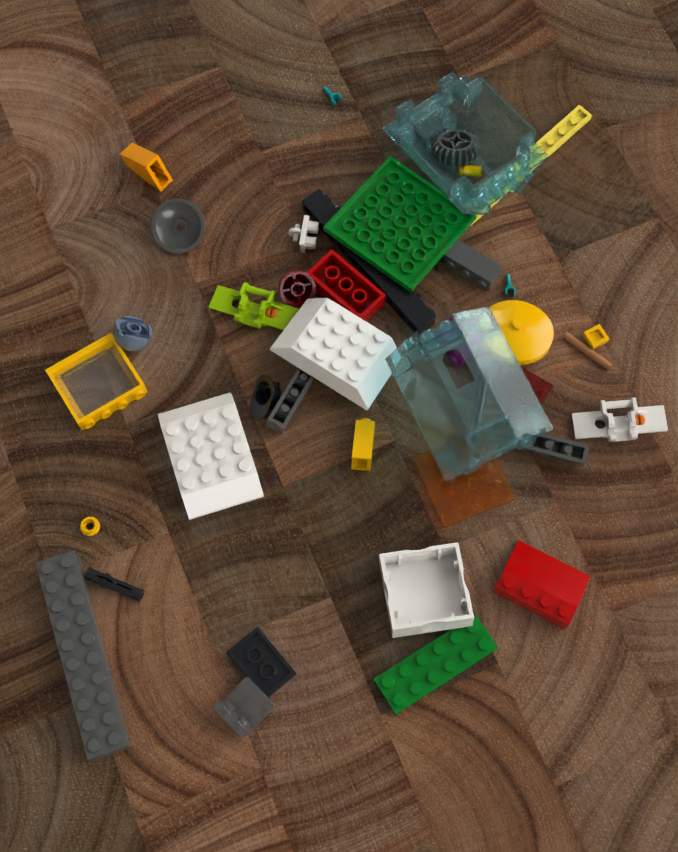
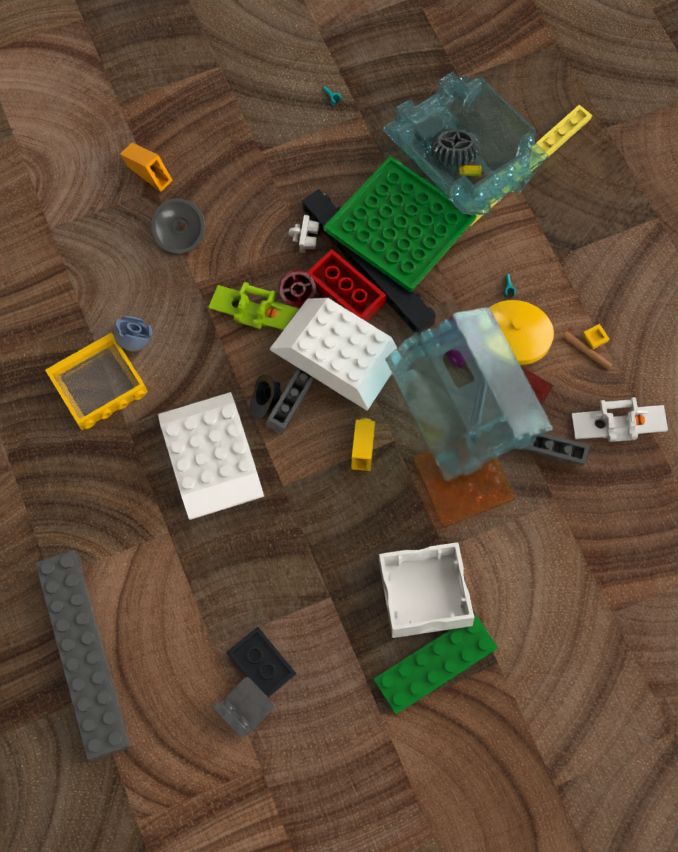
yellow plate [80,517,100,536] -> none
black pin [85,567,145,602] -> none
dark grey brick [443,239,503,291] -> none
red slope [493,540,591,629] -> none

